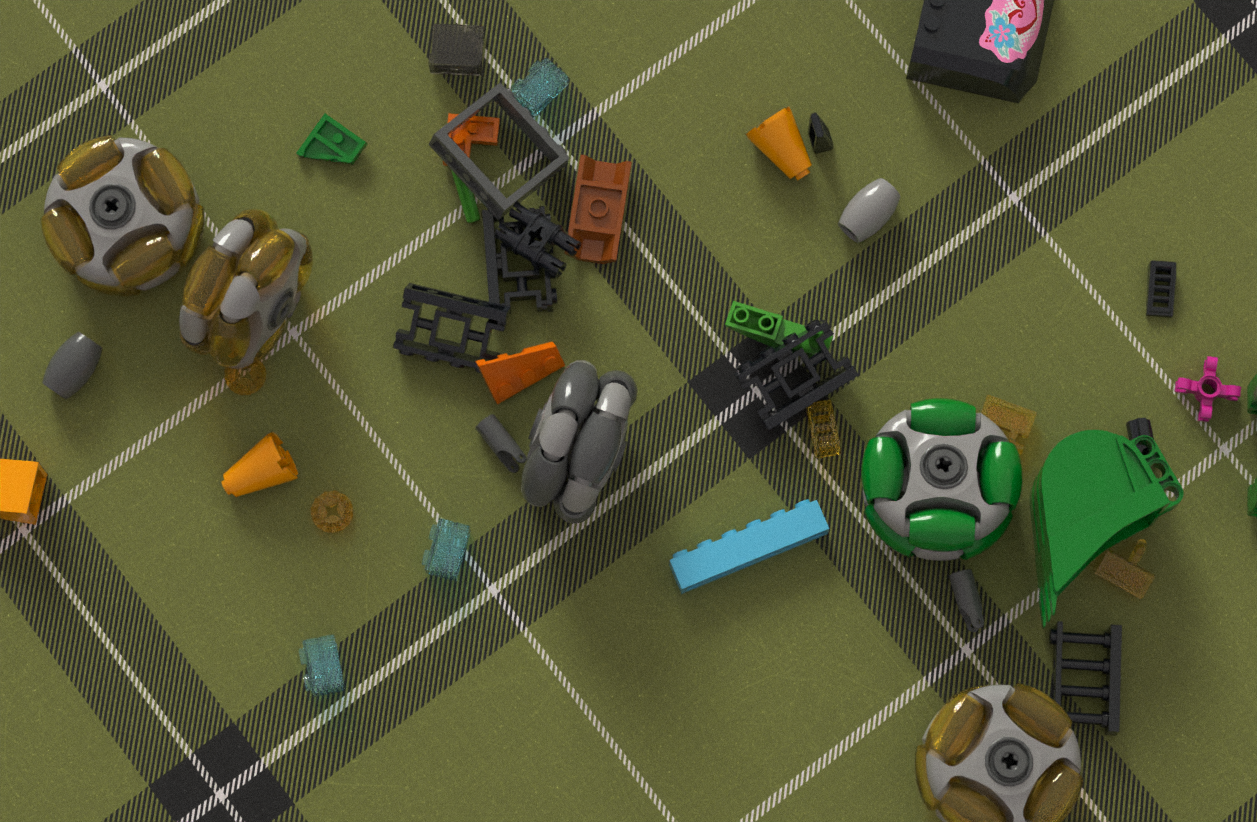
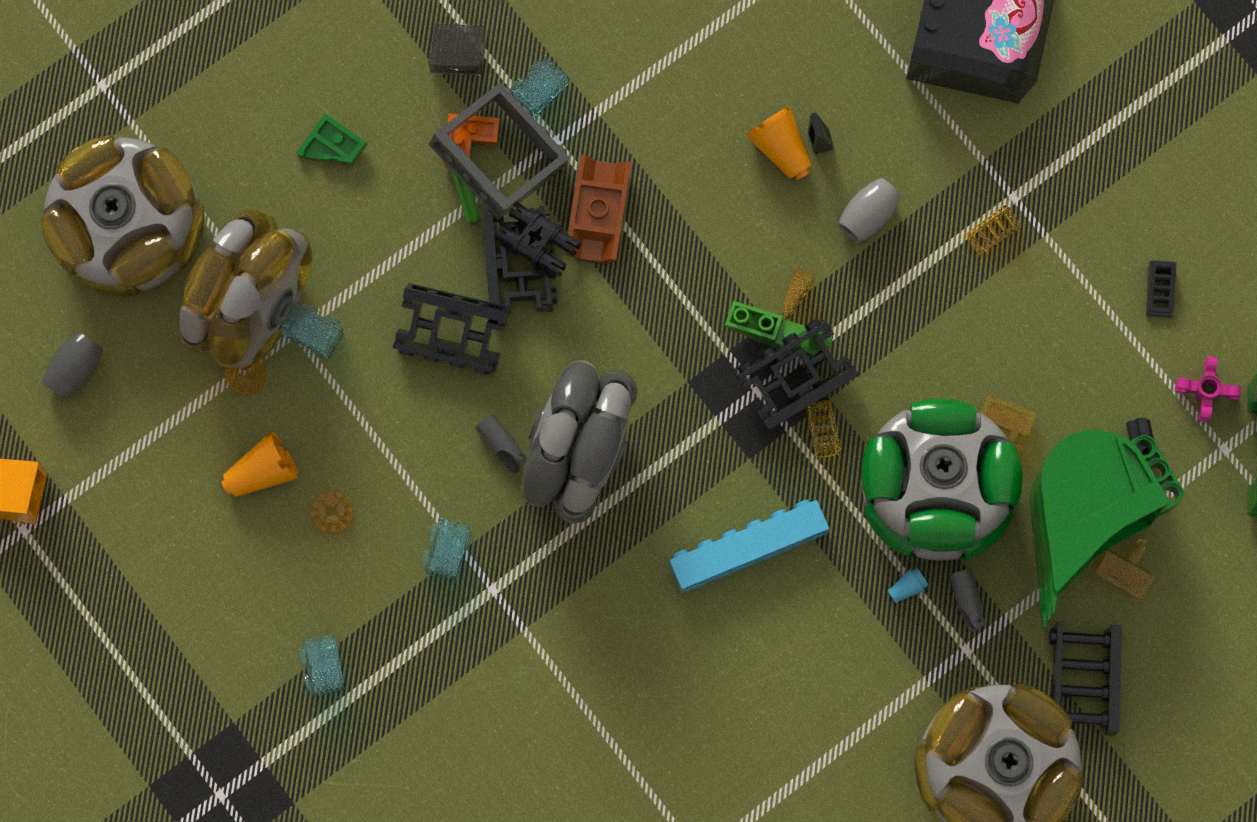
orange wing [475,341,565,404] -> none
none -> clear light blue brick [281,303,344,359]
none -> clear yellow slope [780,268,815,320]
none -> medium azure cone [887,568,929,603]
none -> clear yellow slope [964,204,1022,256]

